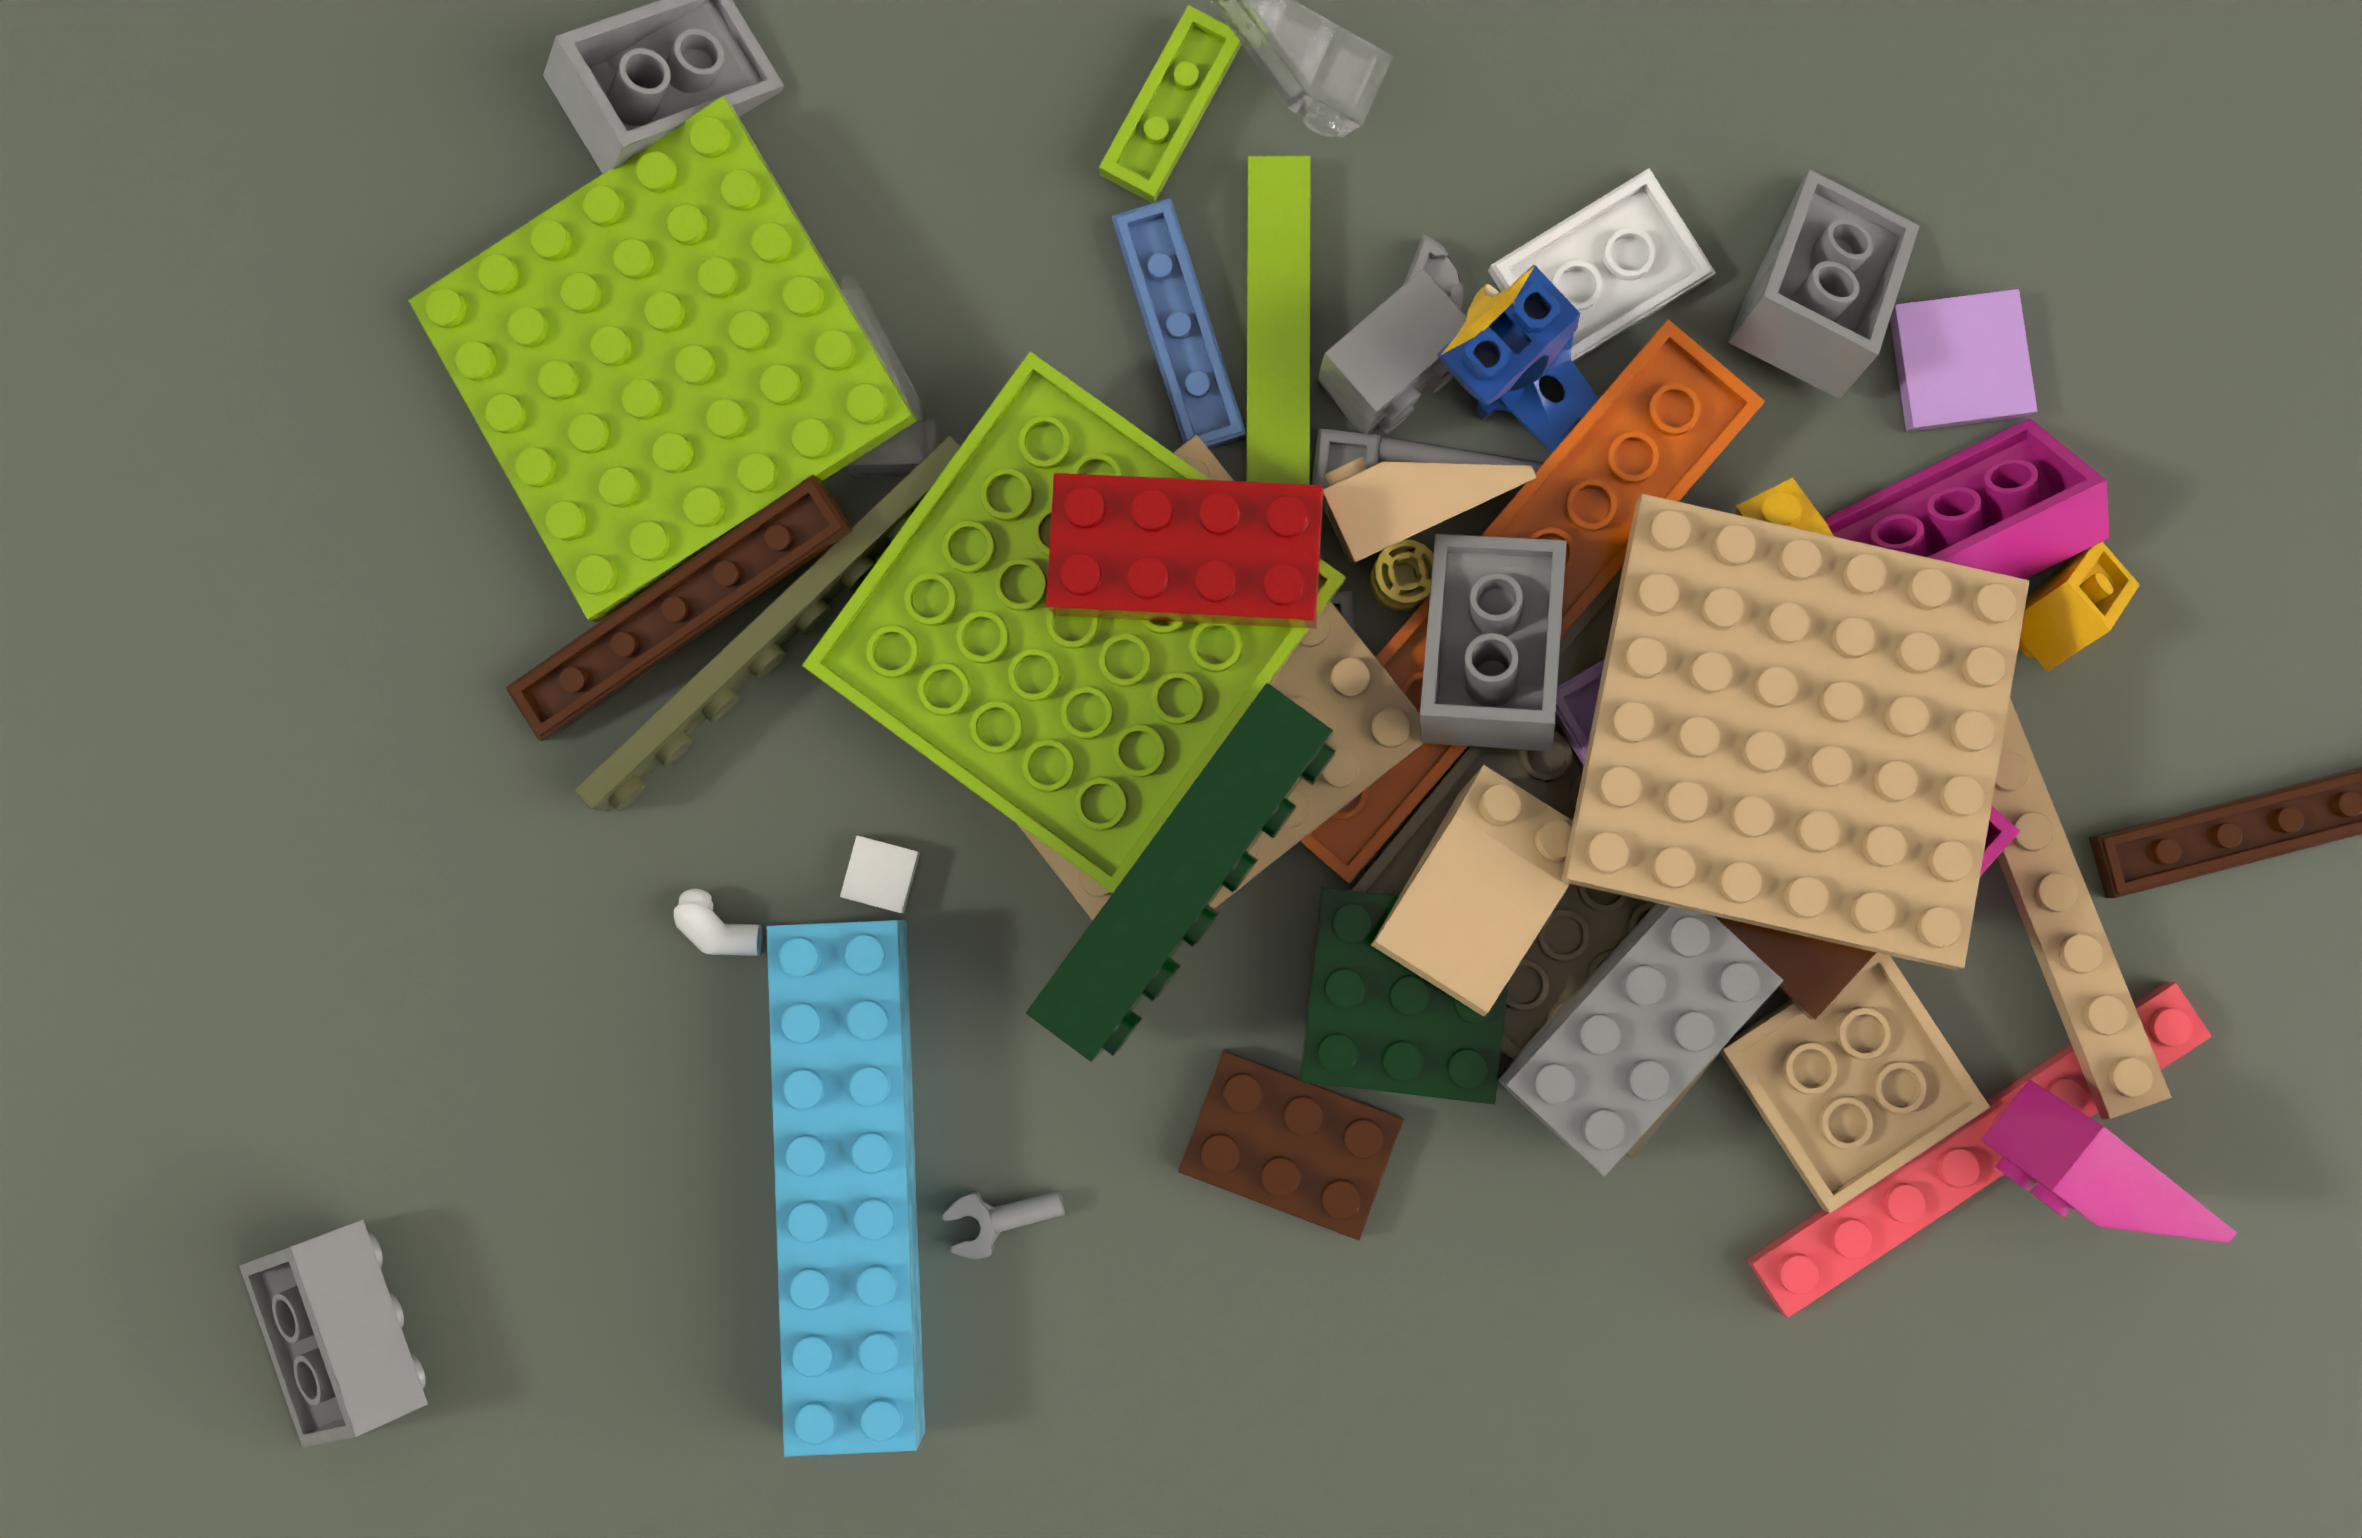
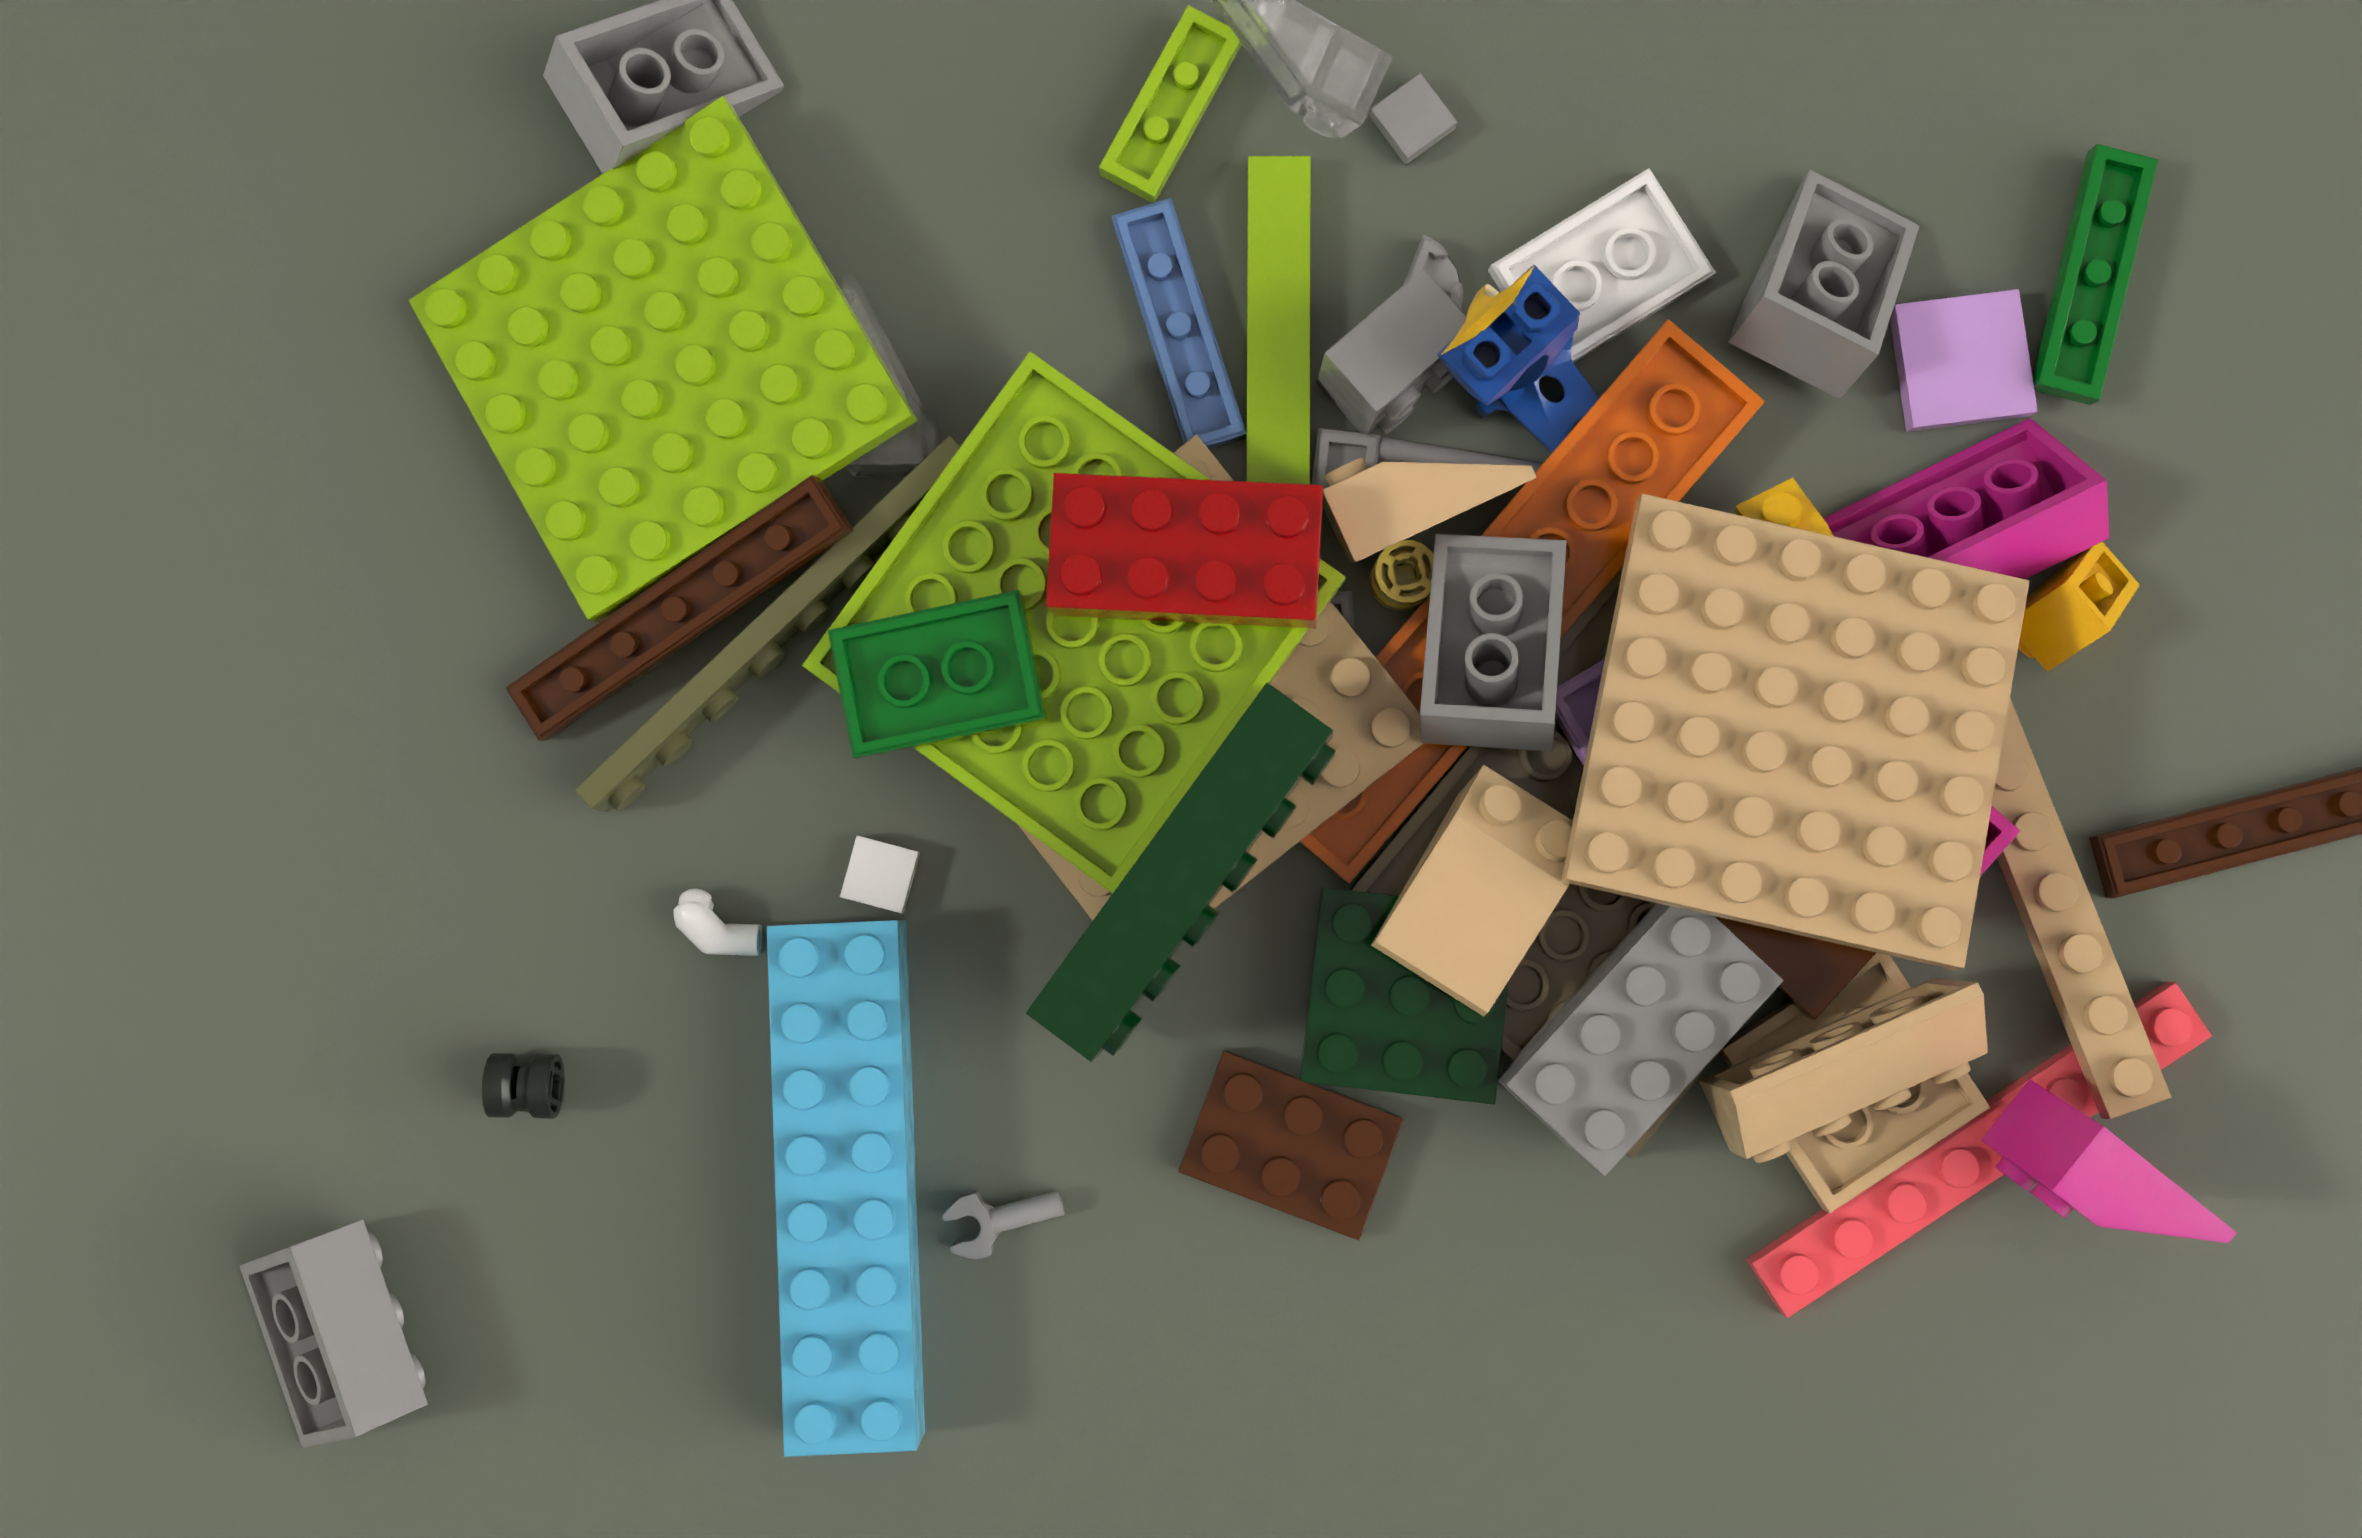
none -> pearl dark grey wheel [482,1053,565,1119]
none -> green tile [828,590,1047,759]
none -> light grey tile [1369,73,1458,165]
none -> tan slope [1699,978,1988,1163]
none -> green plate [2033,144,2159,405]

